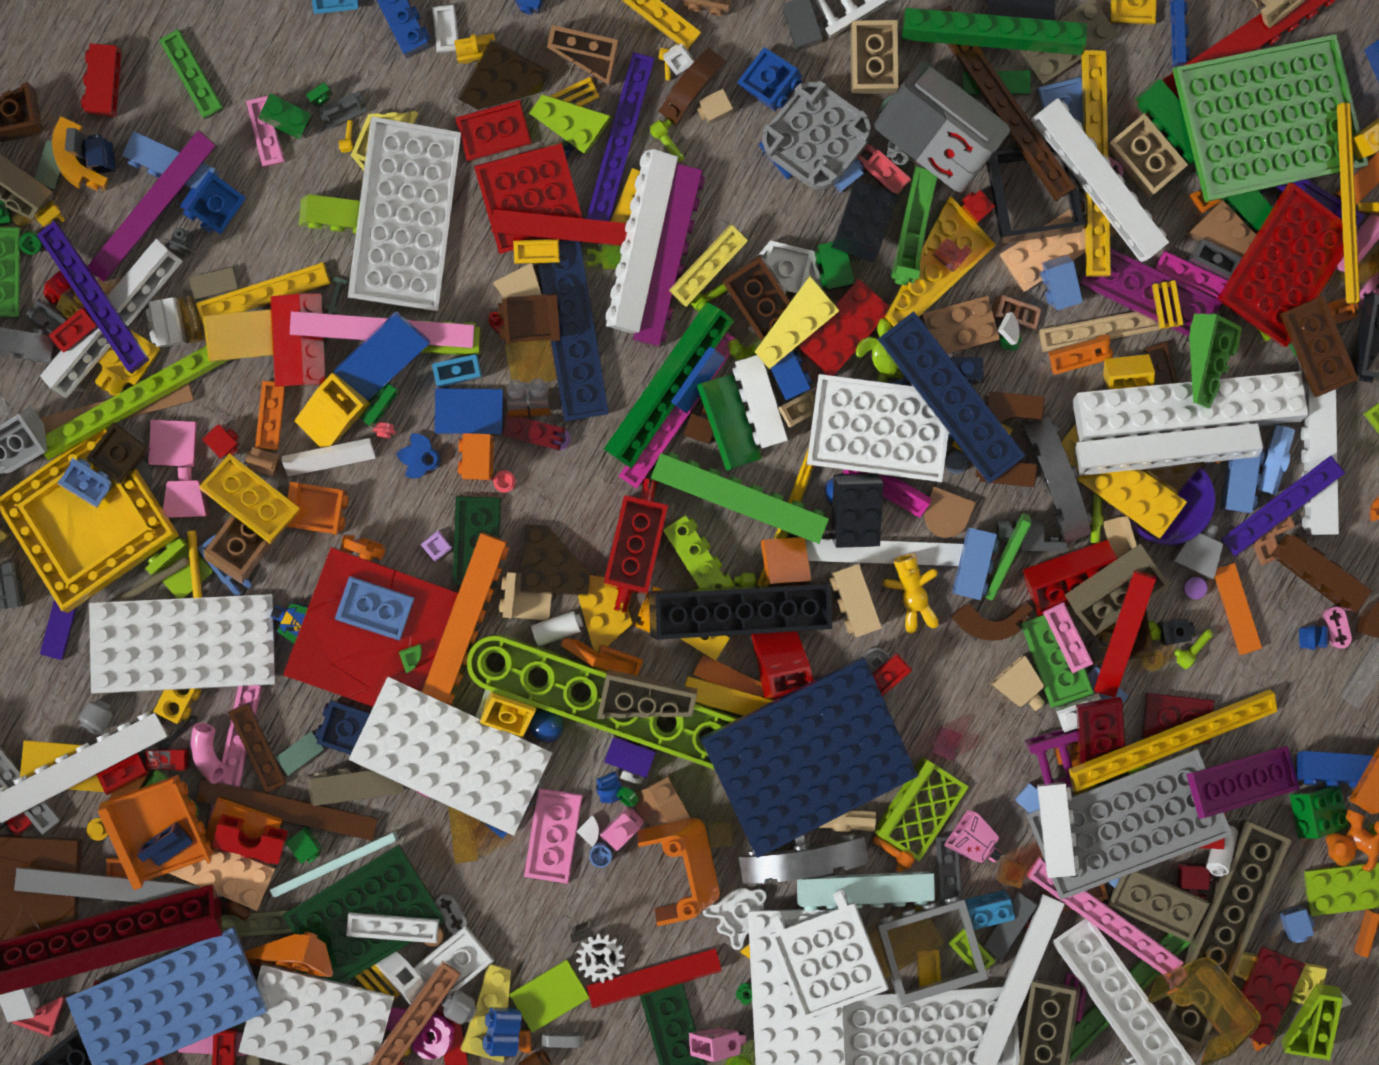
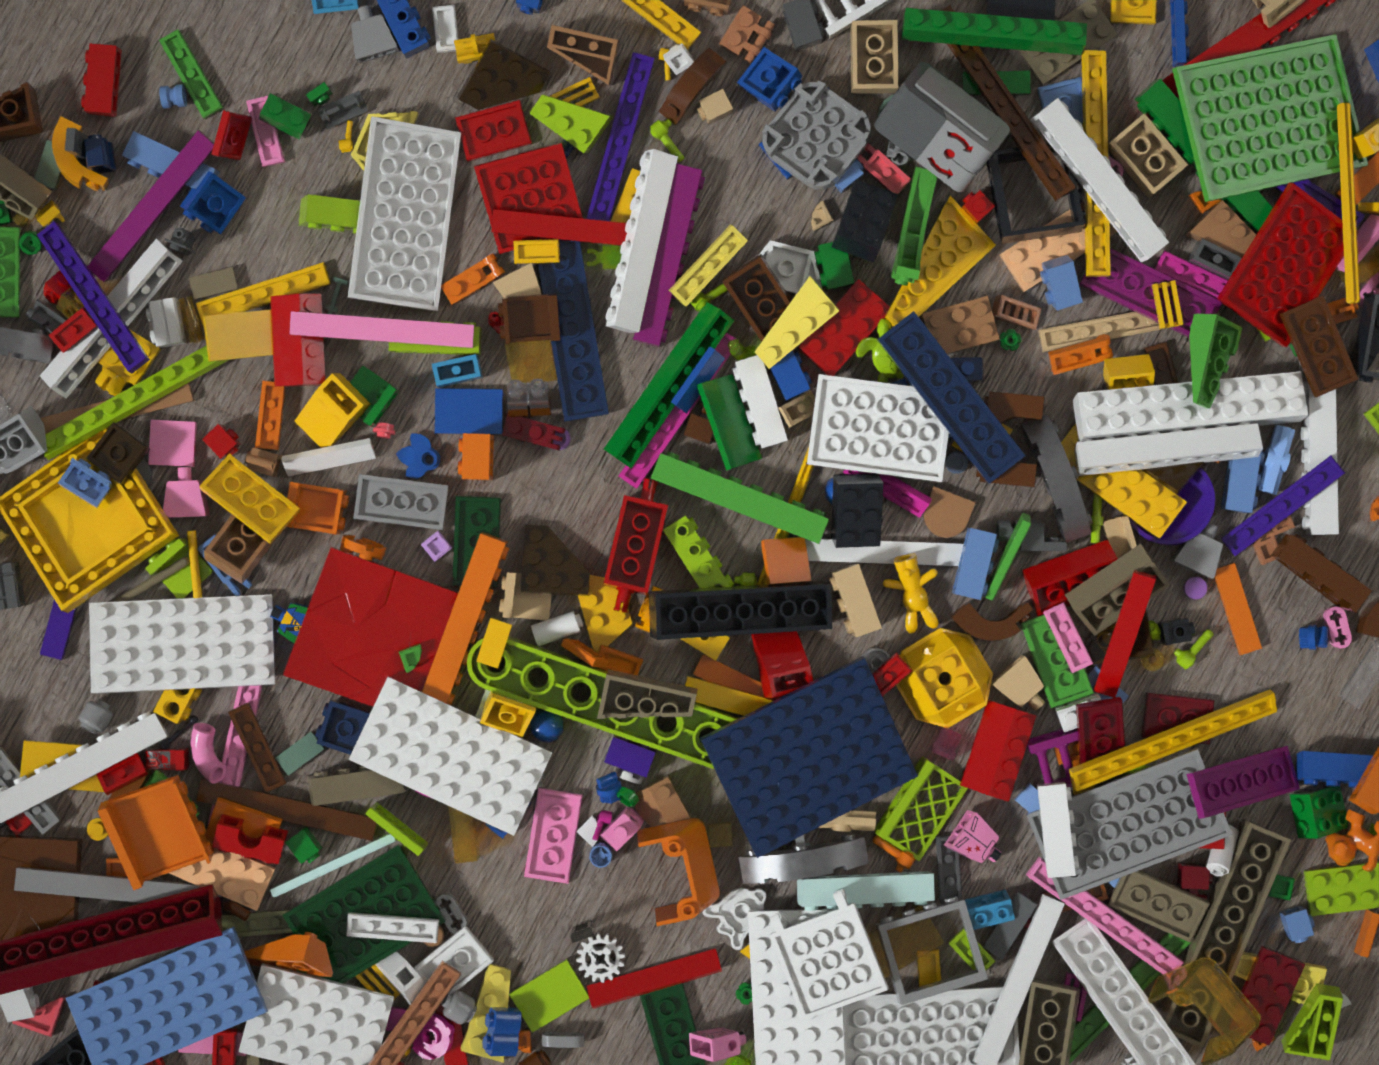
dark blue panel [137,821,193,866] -> none
blue tile [334,311,430,400] -> none
medium blue tile [335,576,415,641] -> none
coral plate [493,470,516,493] -> none
clear pink panel [932,238,972,272] -> none
clear orange brick [996,857,1027,889] -> none
white tile [998,312,1019,345] -> none
none -> medium blue wheel [159,84,187,109]
none -> red tile [211,110,252,160]
none -> light grey torso [351,6,400,64]
none -> light grey plate [353,474,449,530]
none -> lime tile [365,802,428,856]
none -> orange plate [441,253,506,306]
none -> yellow tile [476,618,513,668]
none -> dark pink hand [592,810,612,841]
none -> nougat plate [719,5,775,64]
none -> tan tile [811,201,834,232]
none -> yellow piece [895,627,993,728]
none -> red slope [960,700,1036,802]
none -> green tile [1268,874,1295,901]

